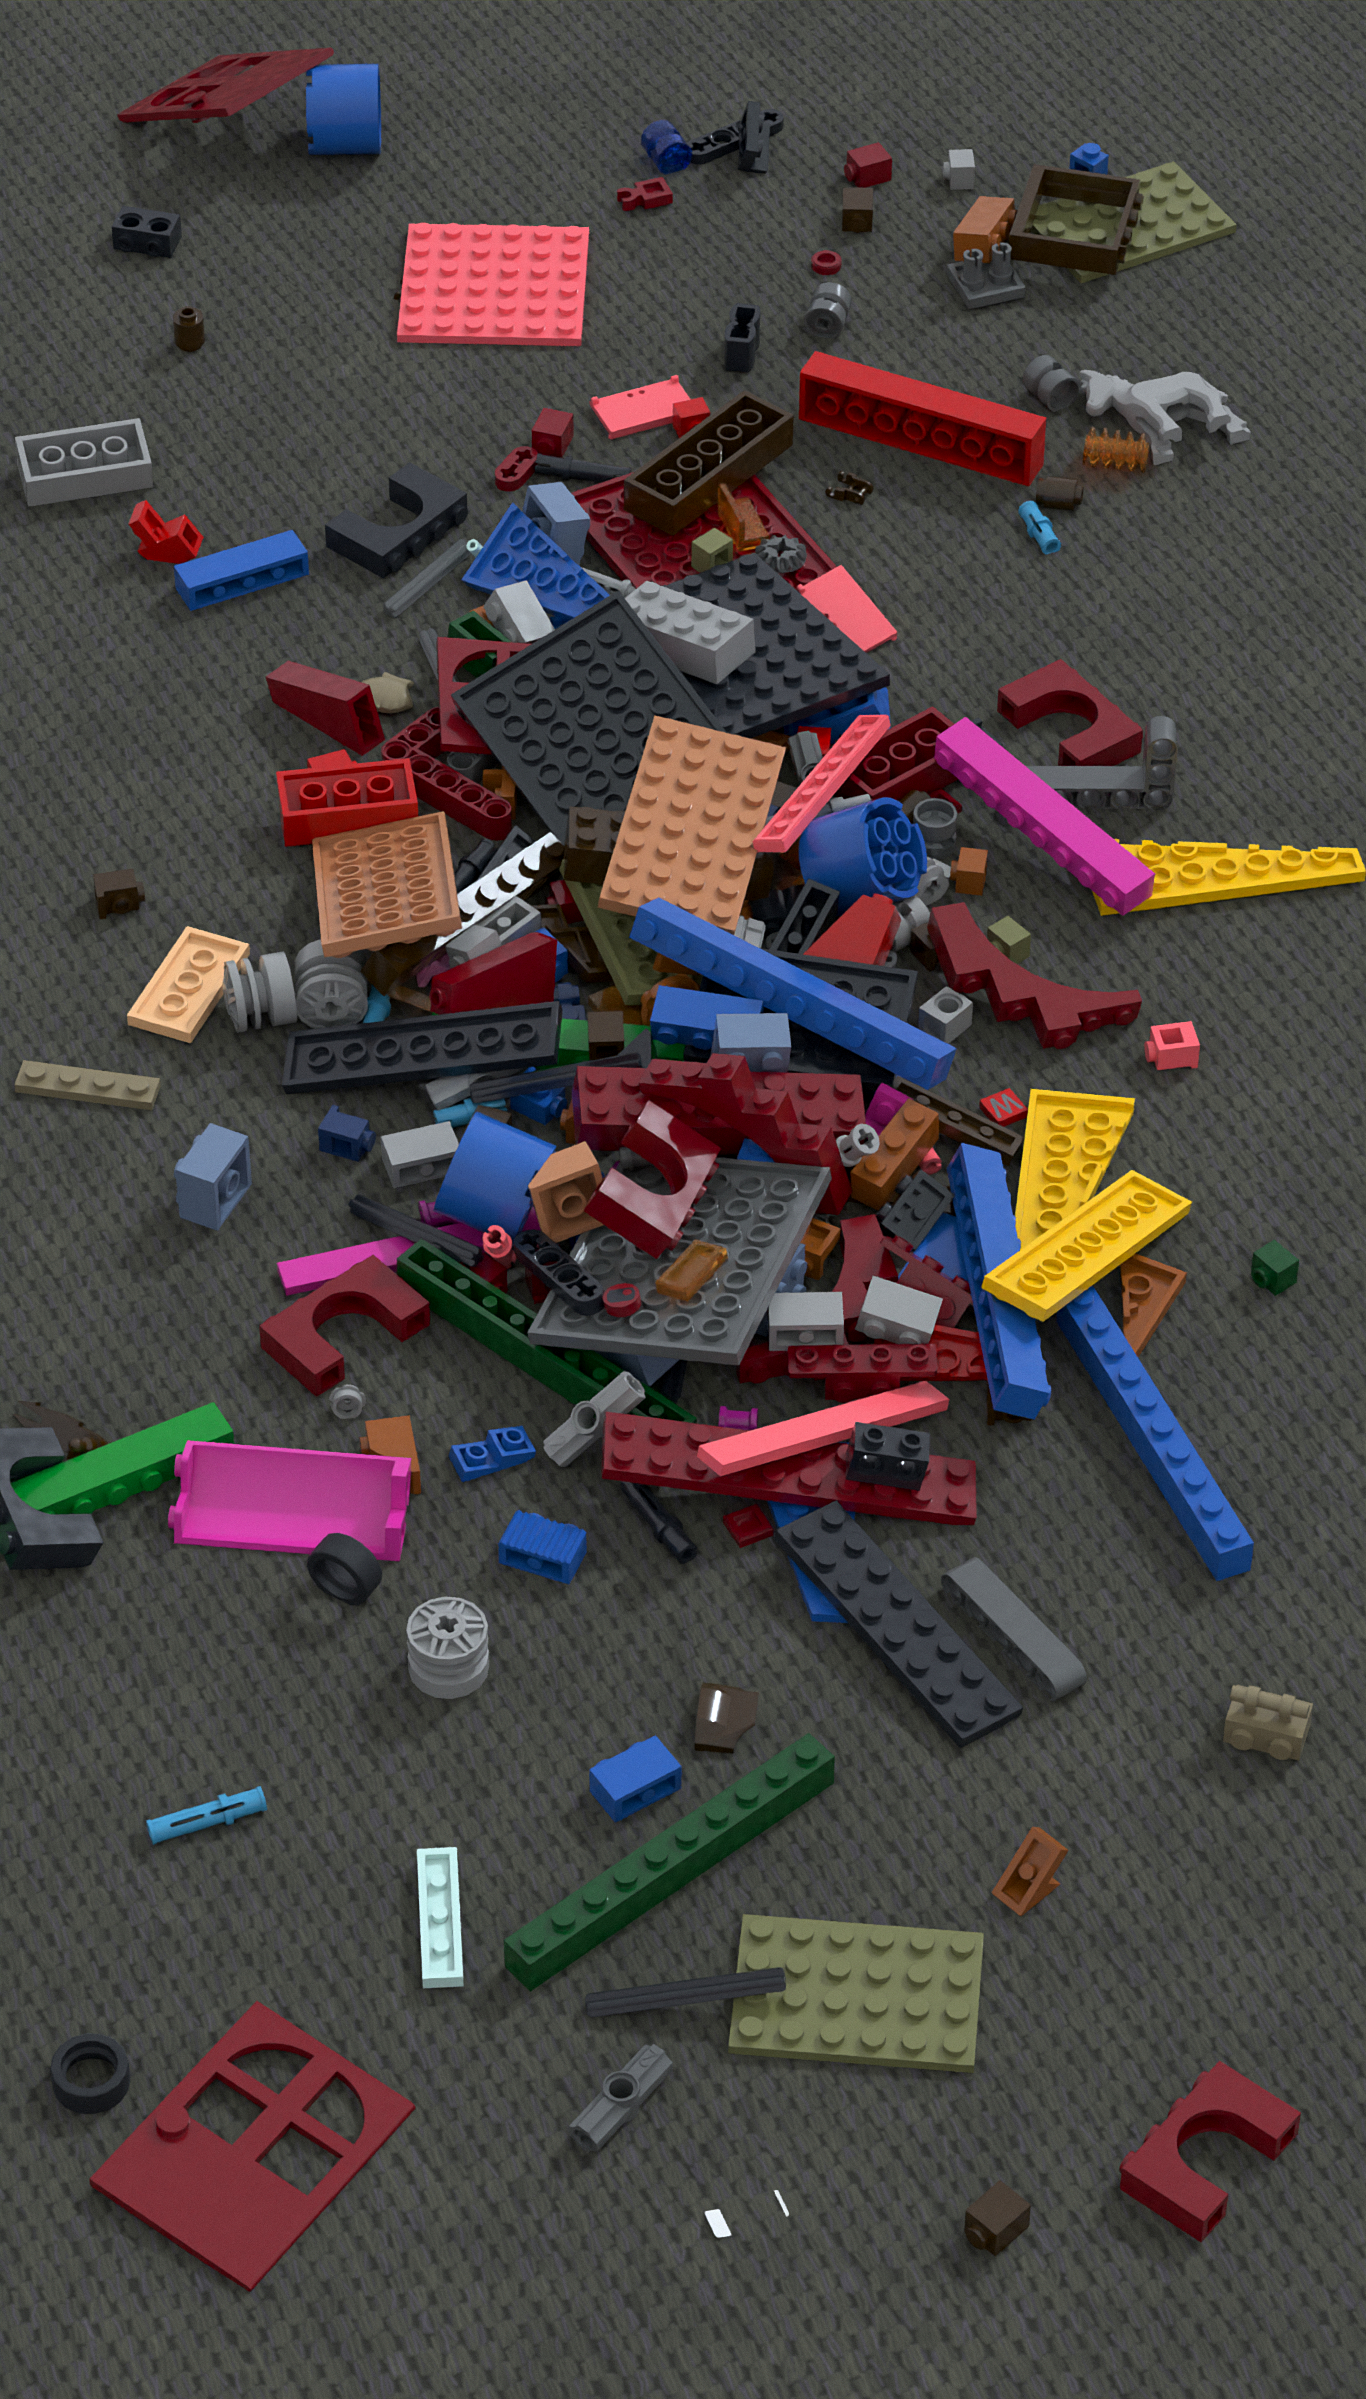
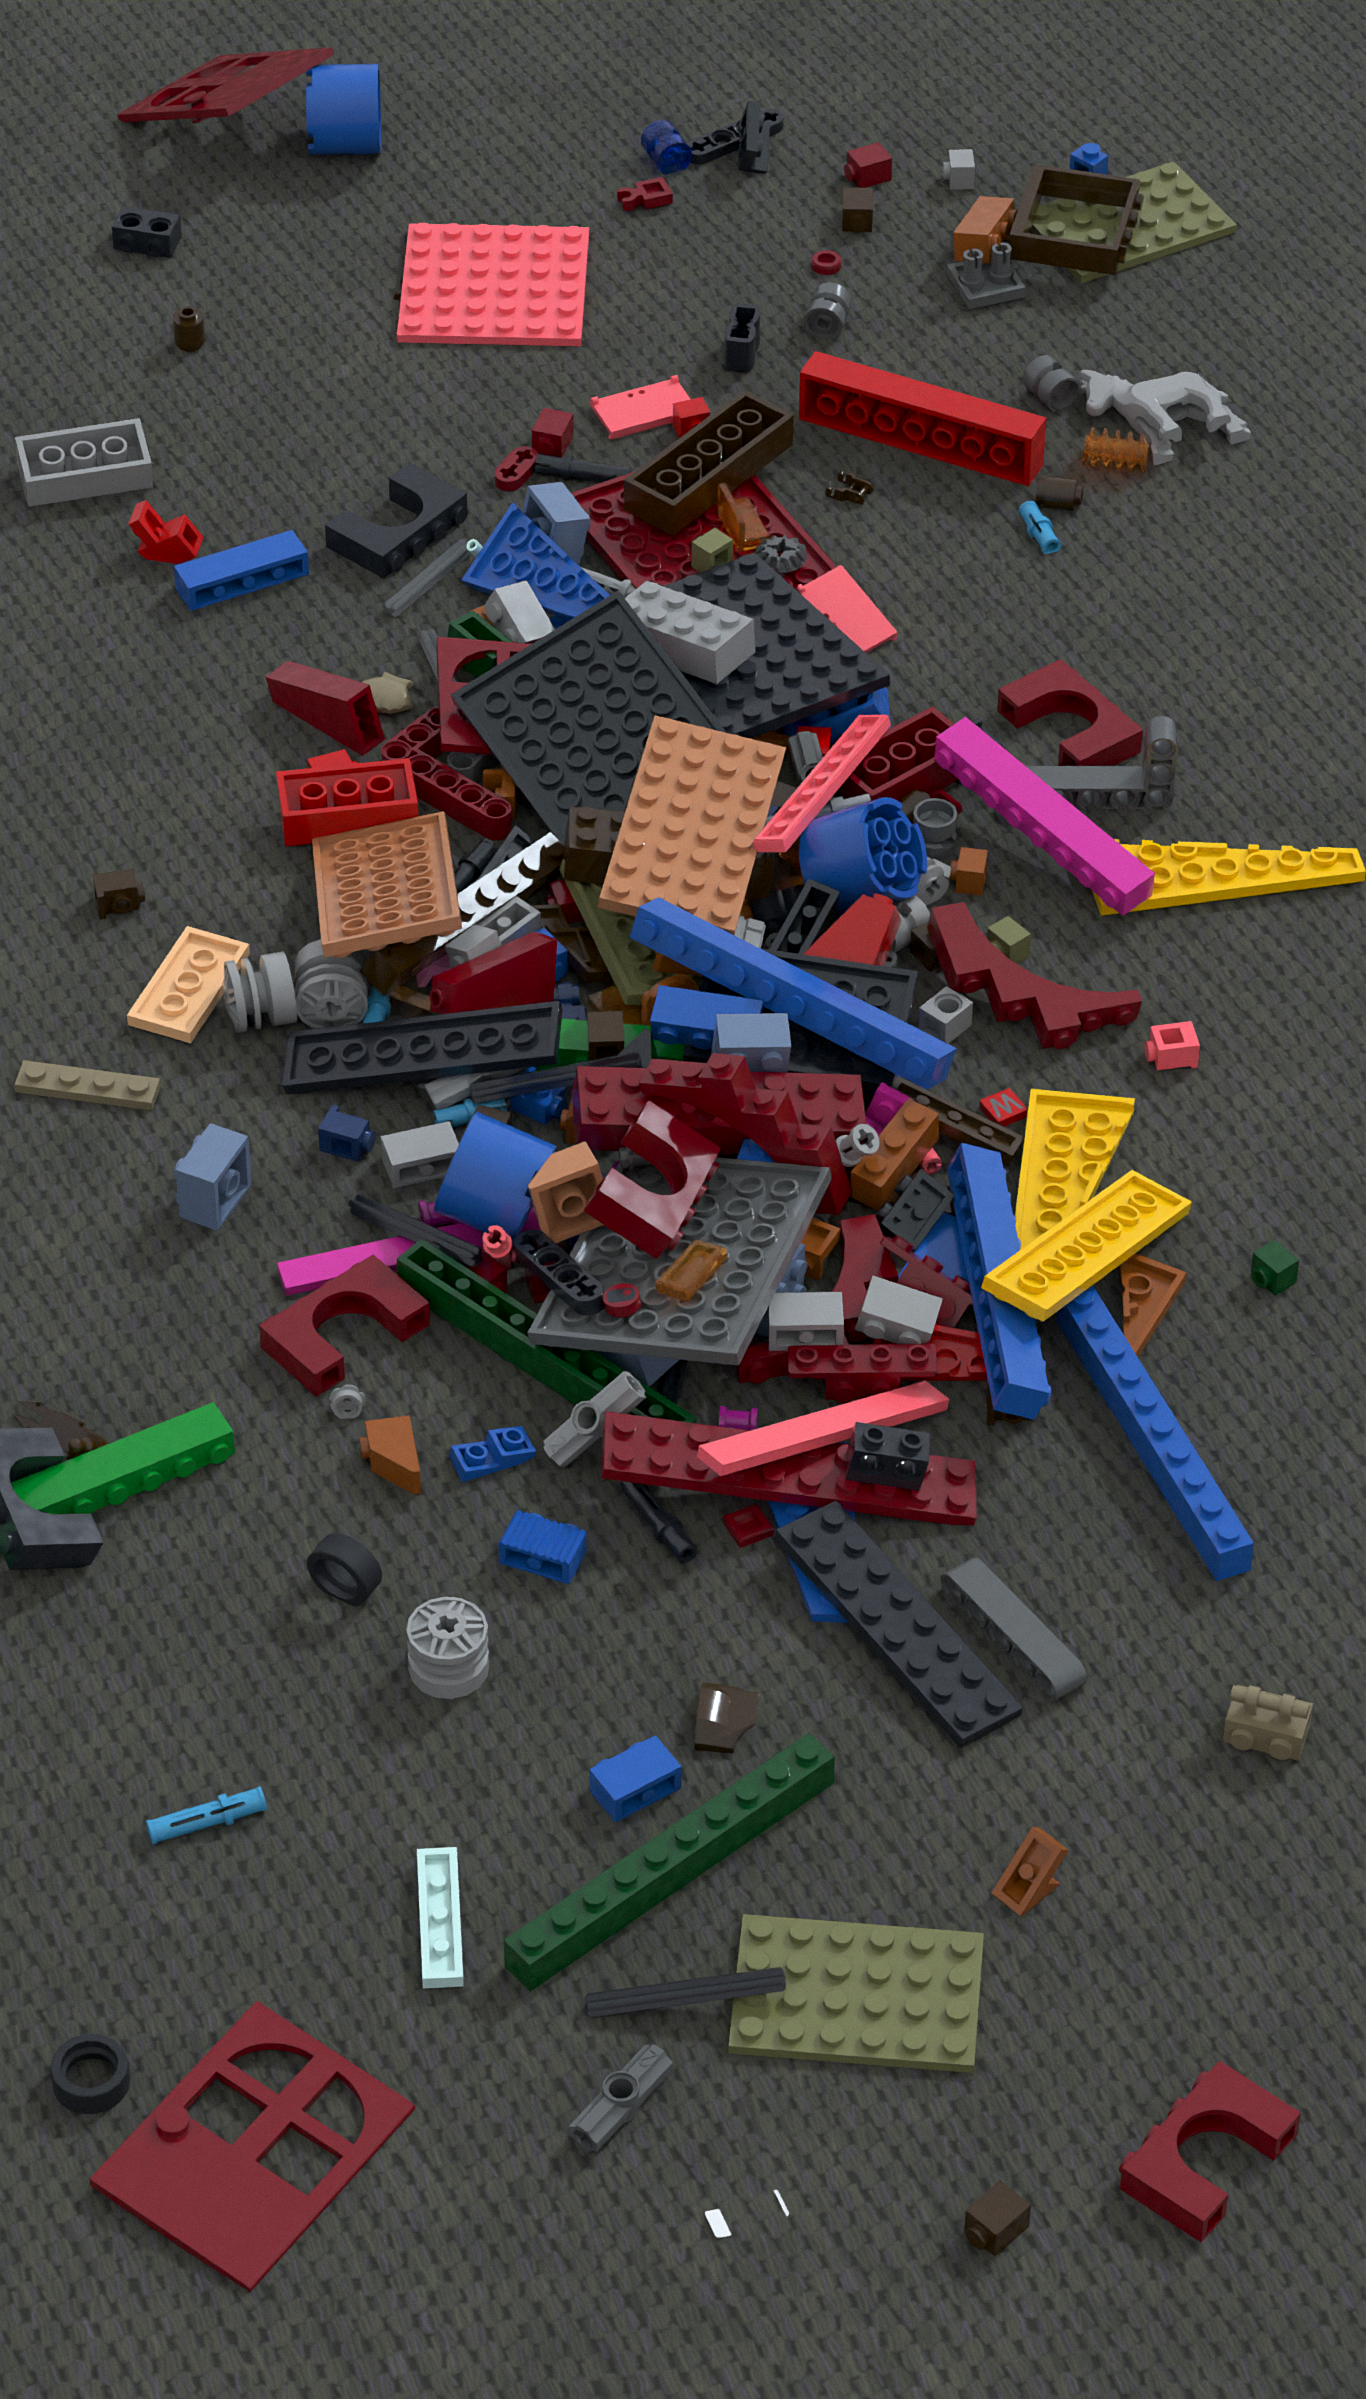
dark pink cylinder [168,1440,411,1561] -> none

